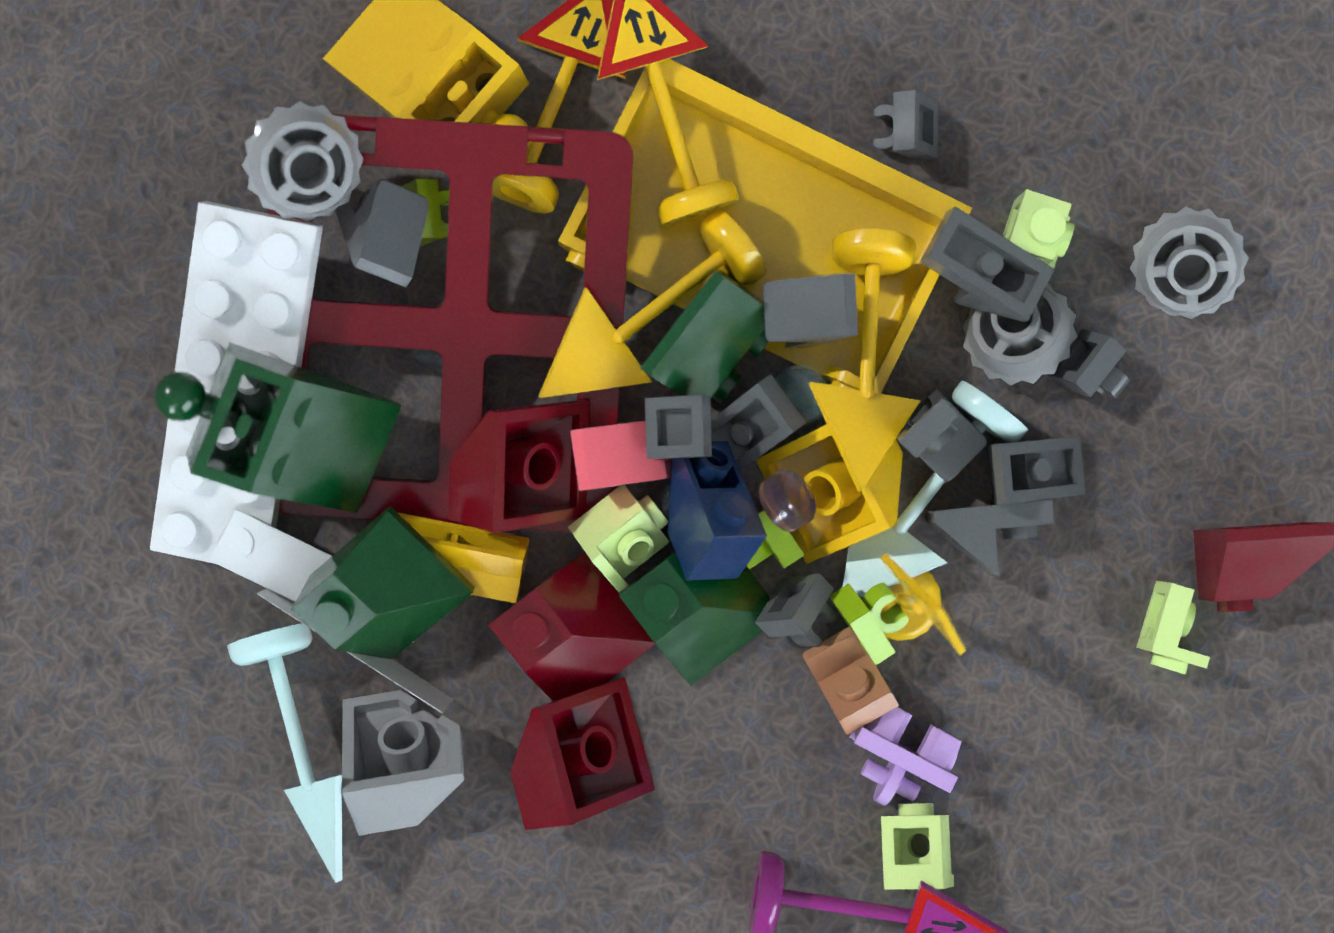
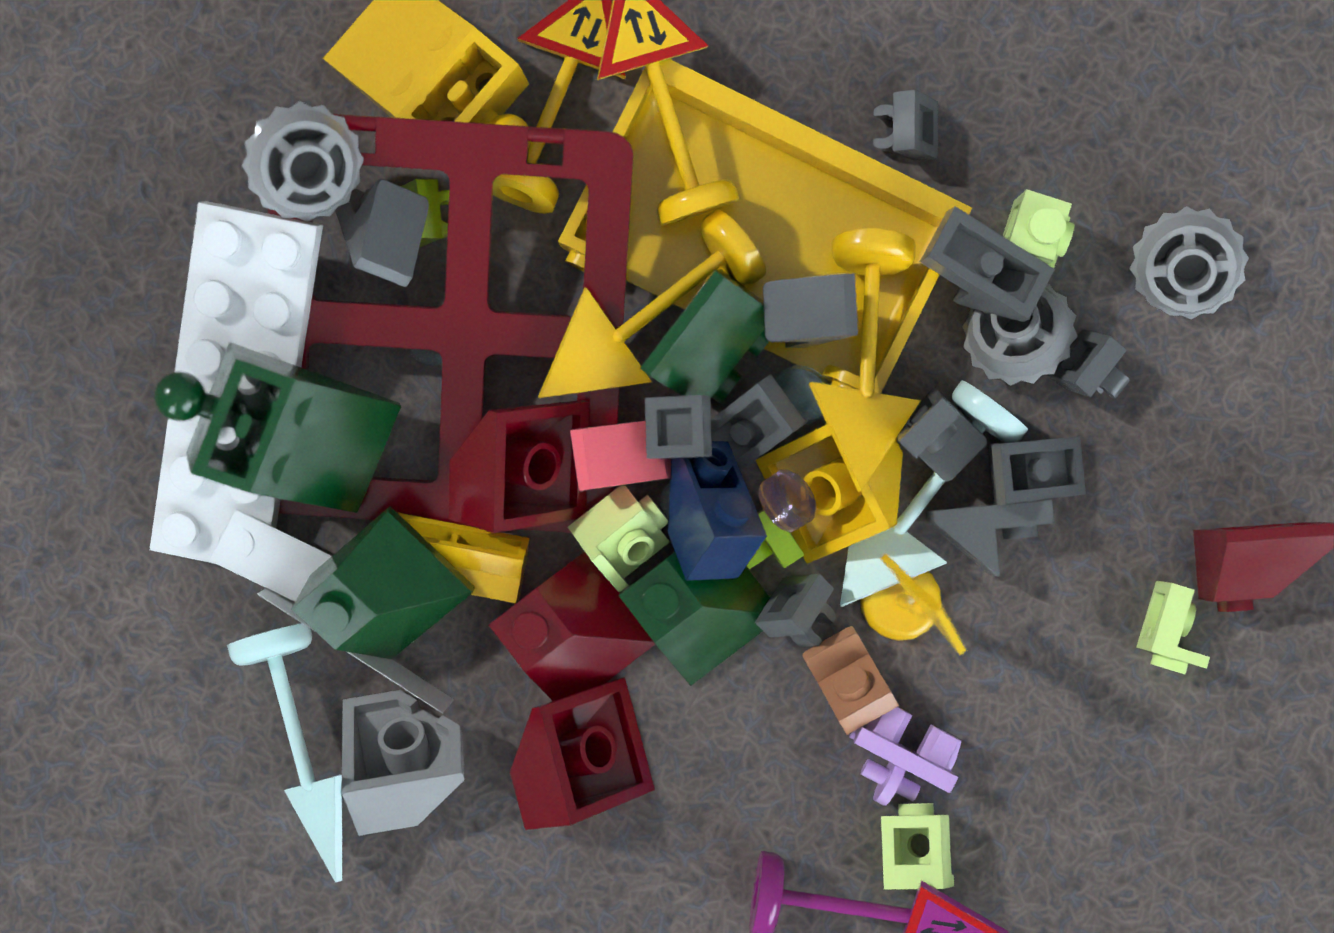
lime tile [830,583,909,665] -> none

